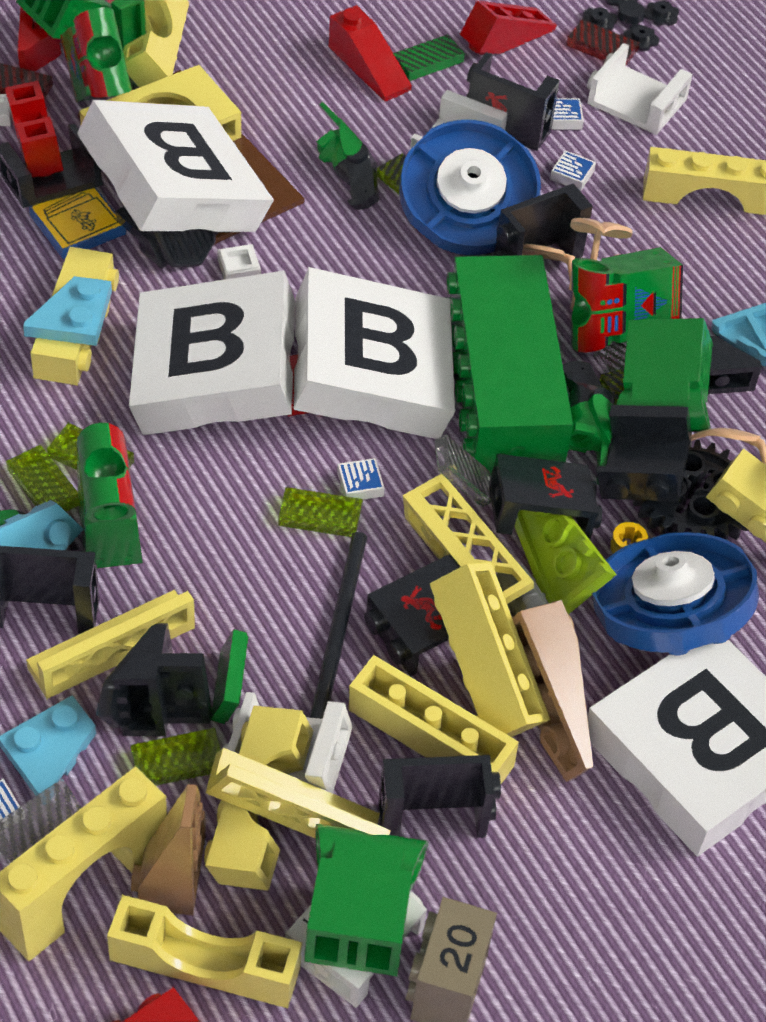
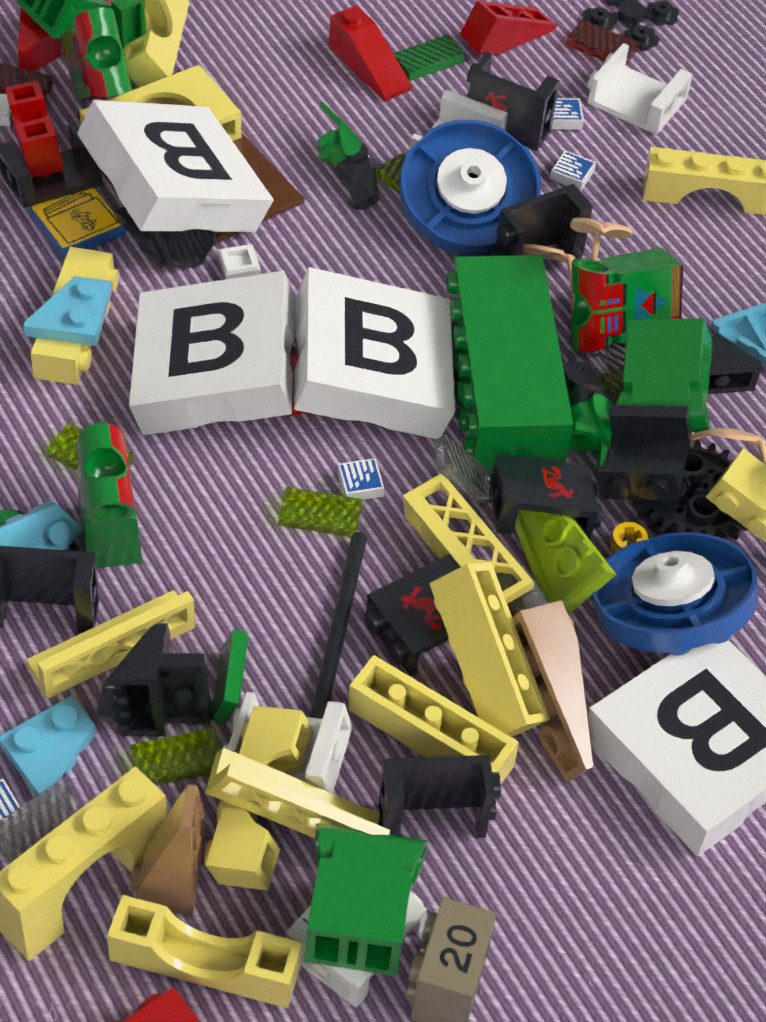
clear neon green tile [6,445,78,512] -> none

